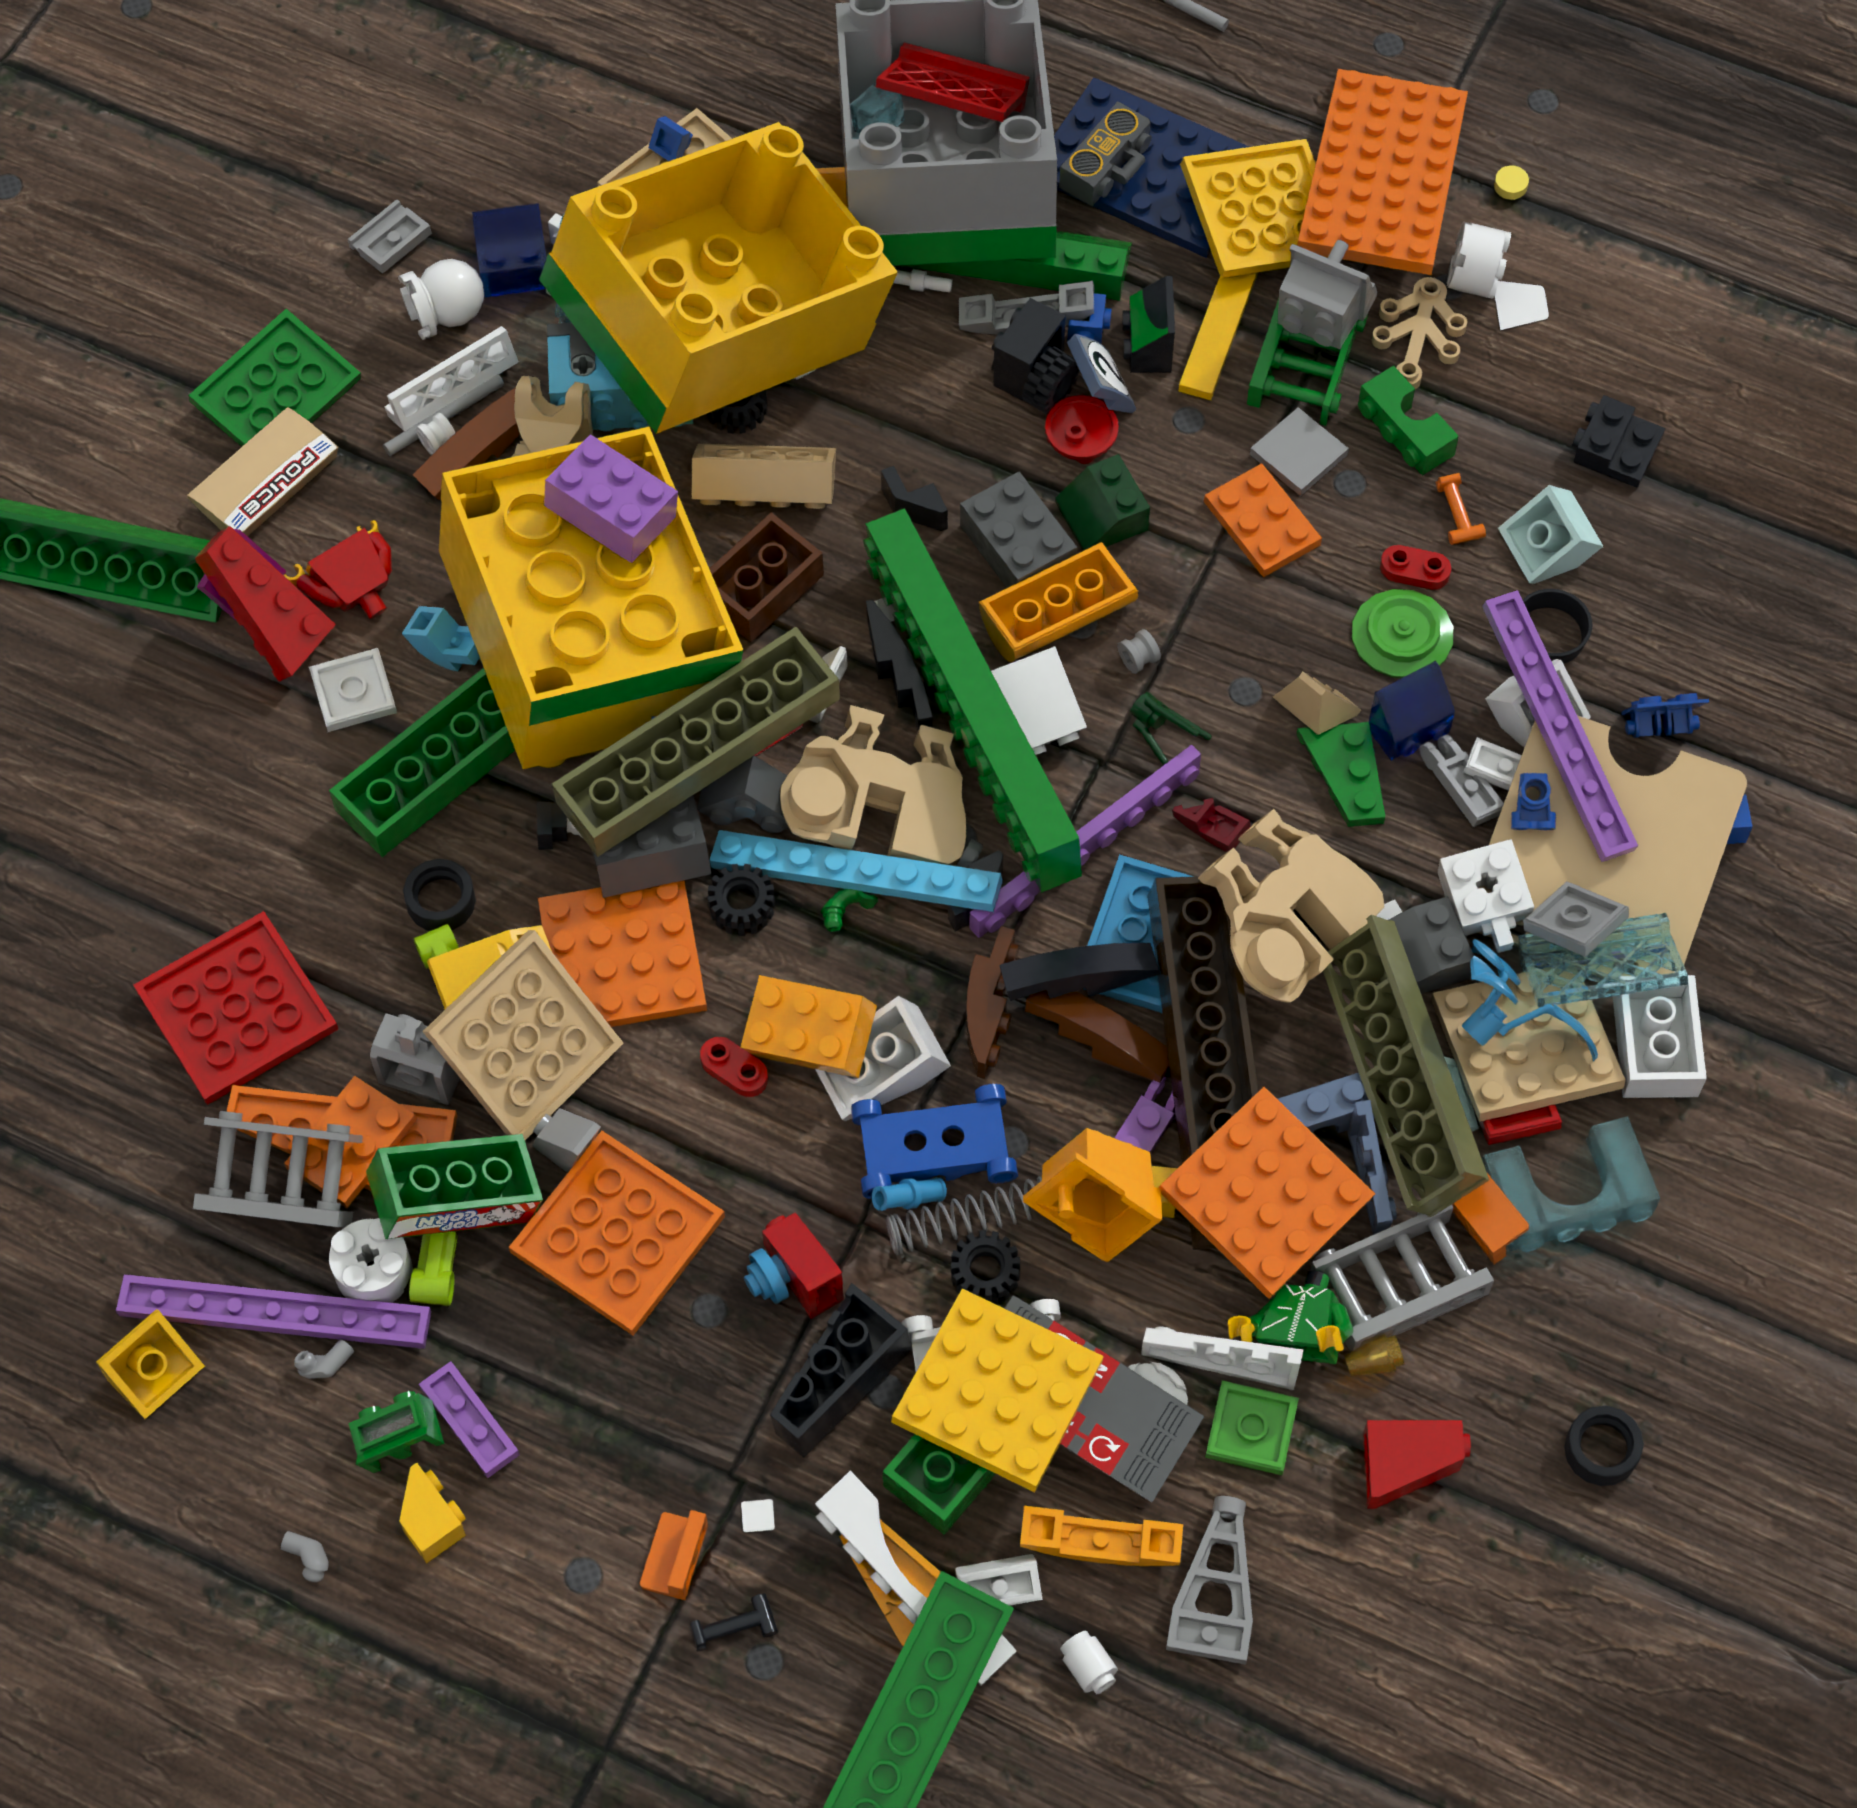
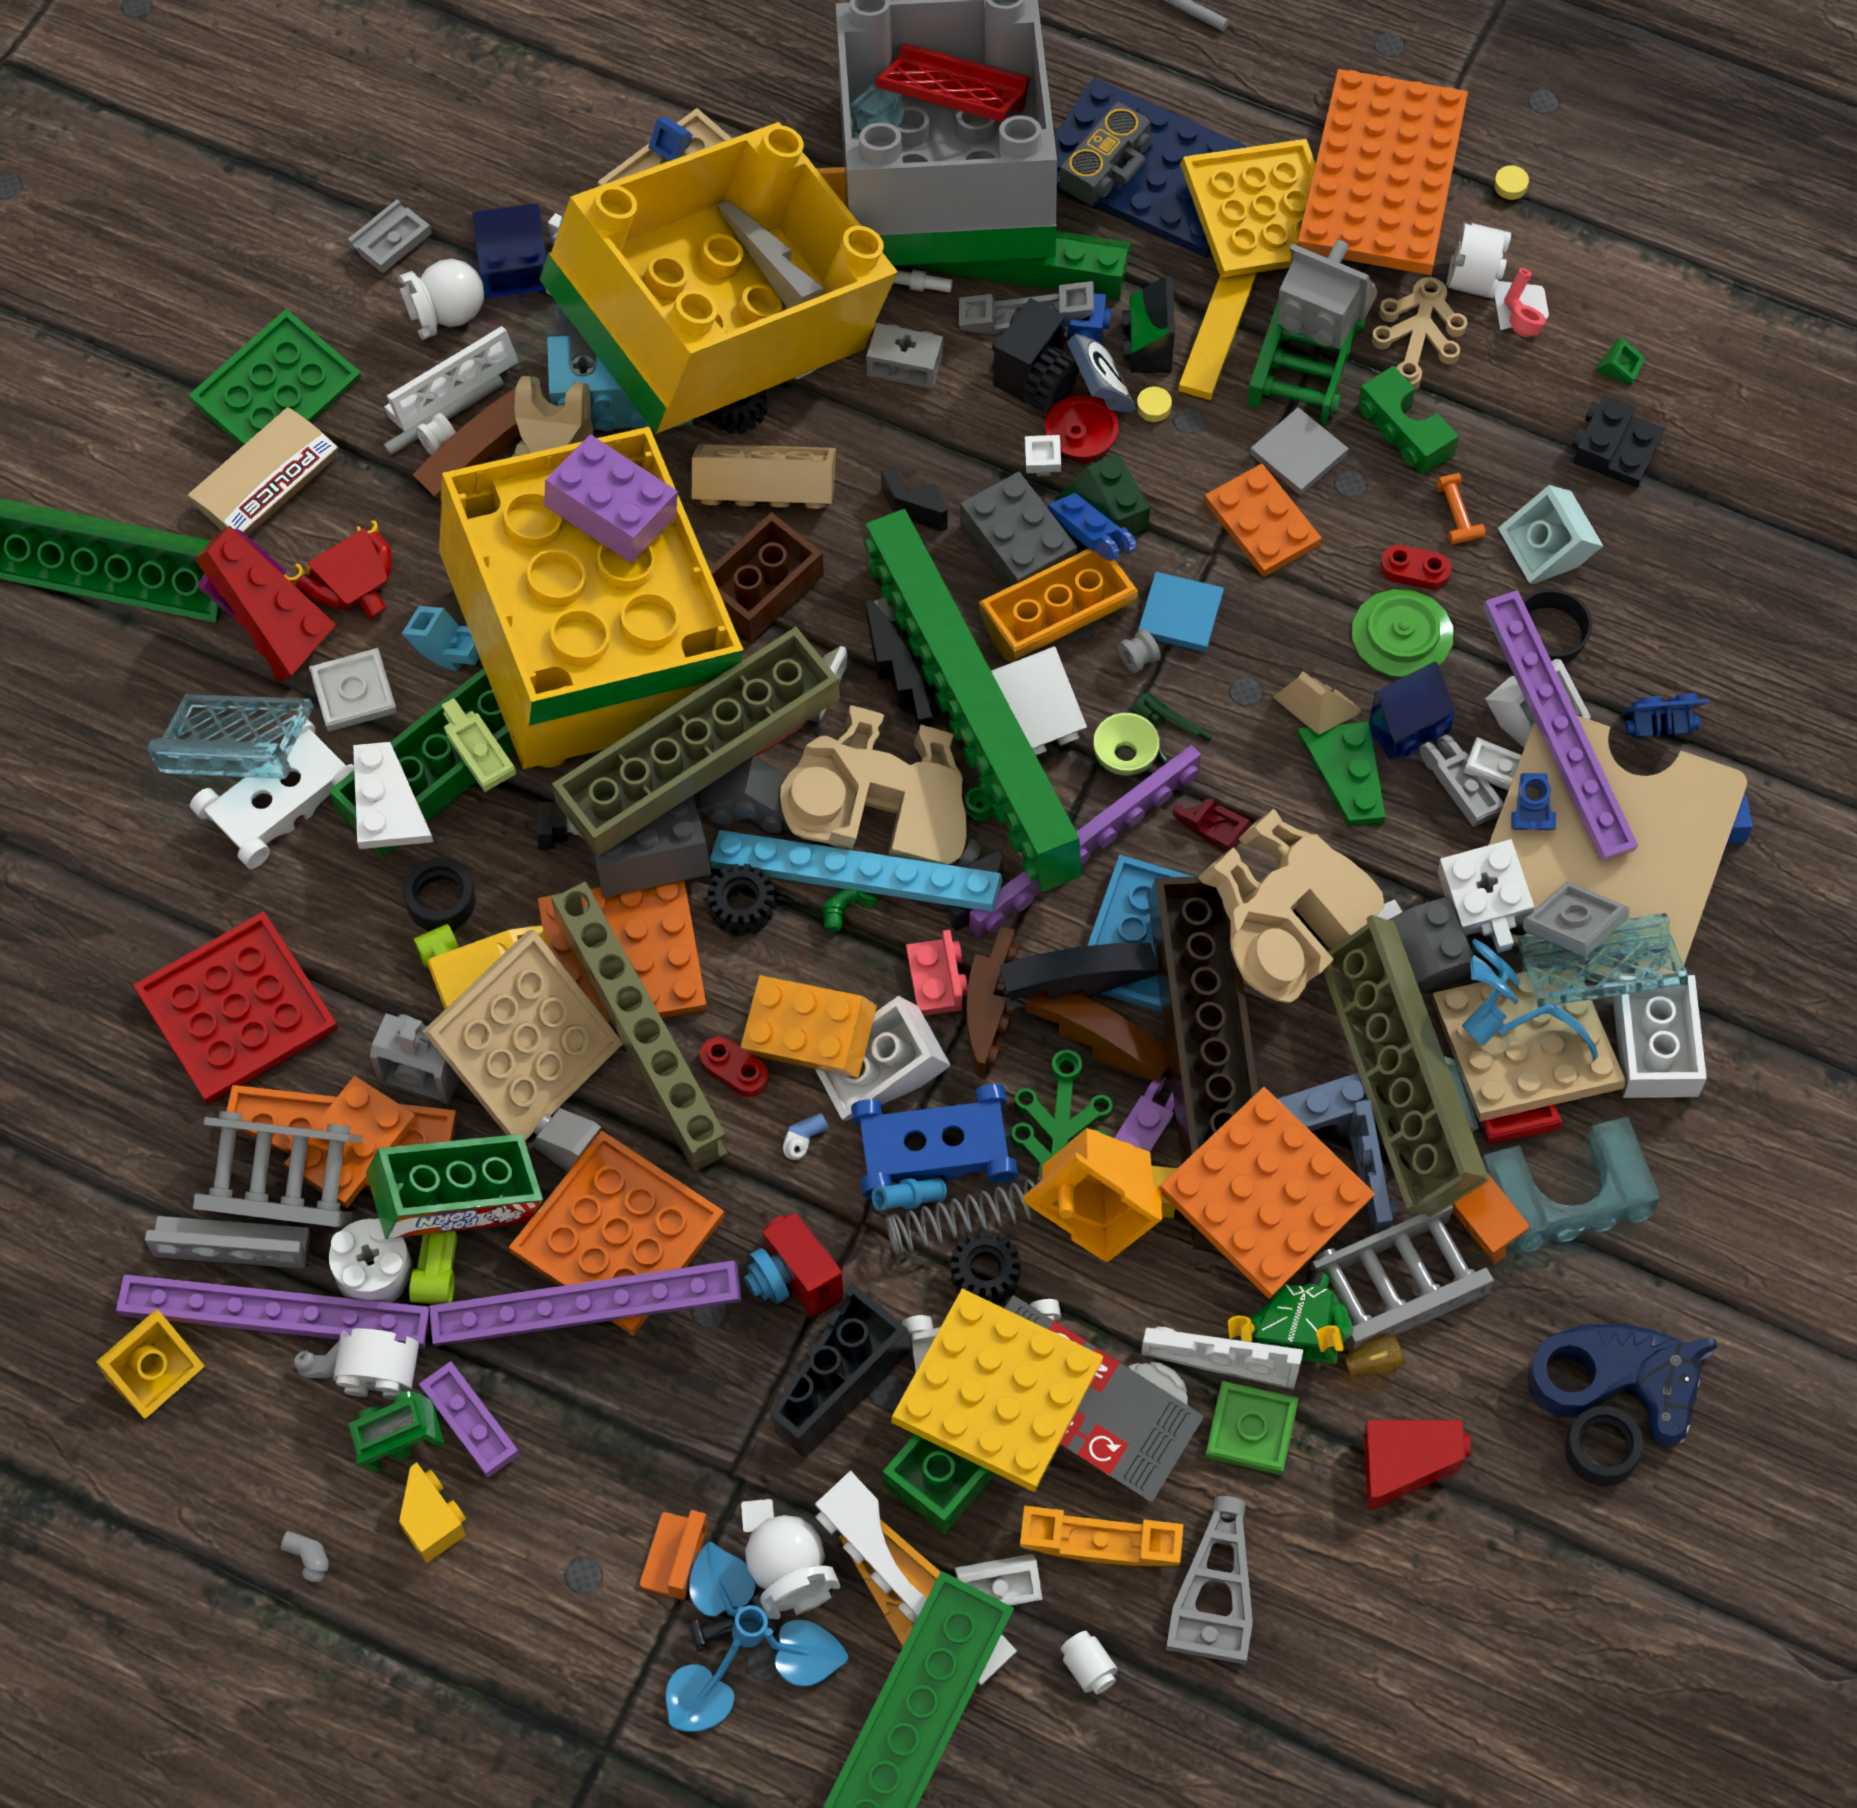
none -> light grey fence [145,1216,311,1269]
none -> clear light blue fence [147,694,314,779]
none -> white piece [190,716,354,869]
none -> white brick [333,1328,419,1400]
none -> white wing [353,742,433,849]
none -> medium lavender plate [429,1260,741,1346]
none -> yellowish green hinge [442,698,516,792]
none -> olive tile [551,881,727,1174]
none -> dark azure plant [665,1542,848,1732]
none -> light grey wedge [718,200,824,309]
none -> white tile [745,1515,841,1619]
none -> arm [783,1113,828,1160]
none -> light grey brick [866,323,943,389]
none -> coral bracket [906,929,968,1016]
none -> green plate [963,787,995,822]
none -> green plant [1011,1050,1113,1177]
none -> white tile [1025,435,1061,477]
none -> blue hinge [1048,493,1136,561]
none -> yellowish green piece [1094,713,1159,776]
none -> light yellow tile [1137,387,1172,422]
none -> dark azure tile [1138,572,1224,653]
none -> coral plate [1504,268,1546,337]
none -> dark blue animal [1528,1324,1717,1448]
none -> green slope [1595,337,1646,385]

